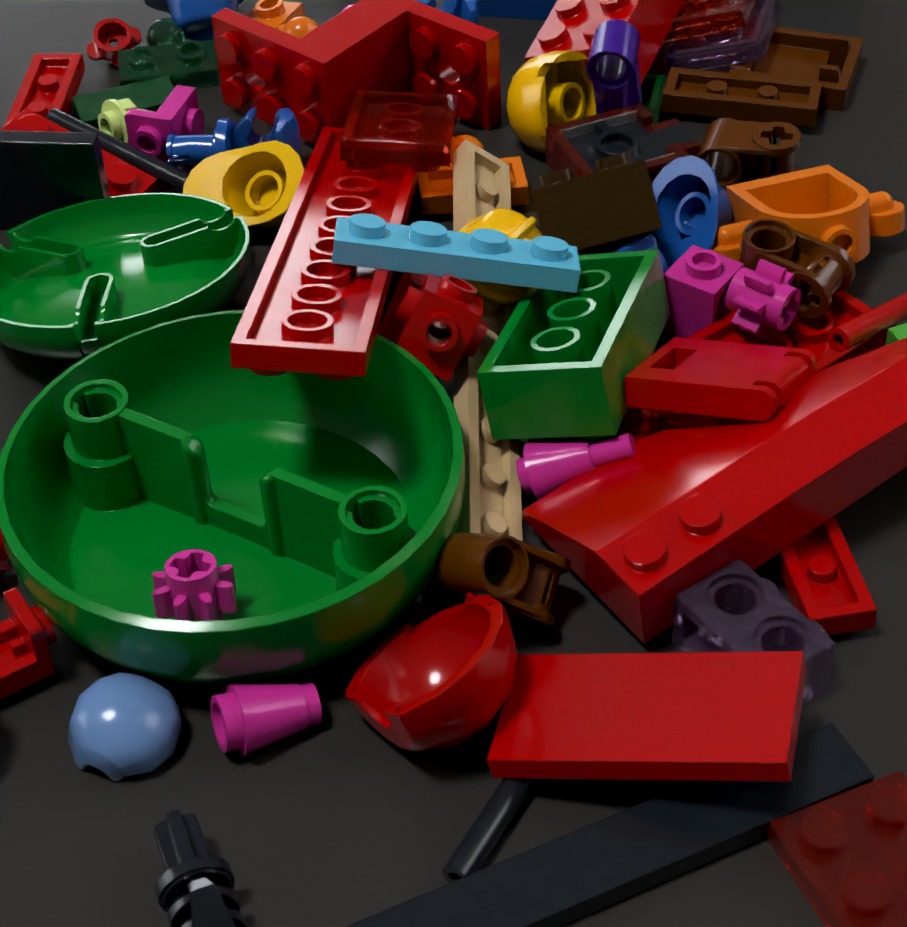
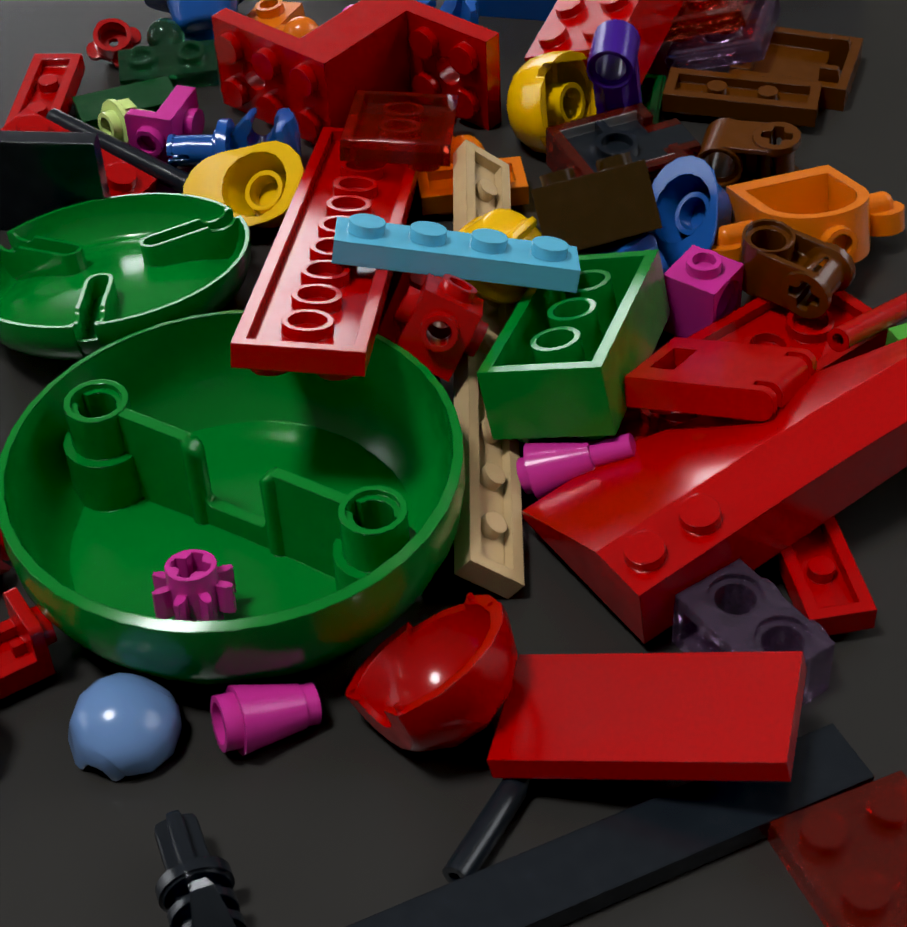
reddish brown piece [436,532,571,629] -> none
dark pink gear [725,259,801,339] -> none

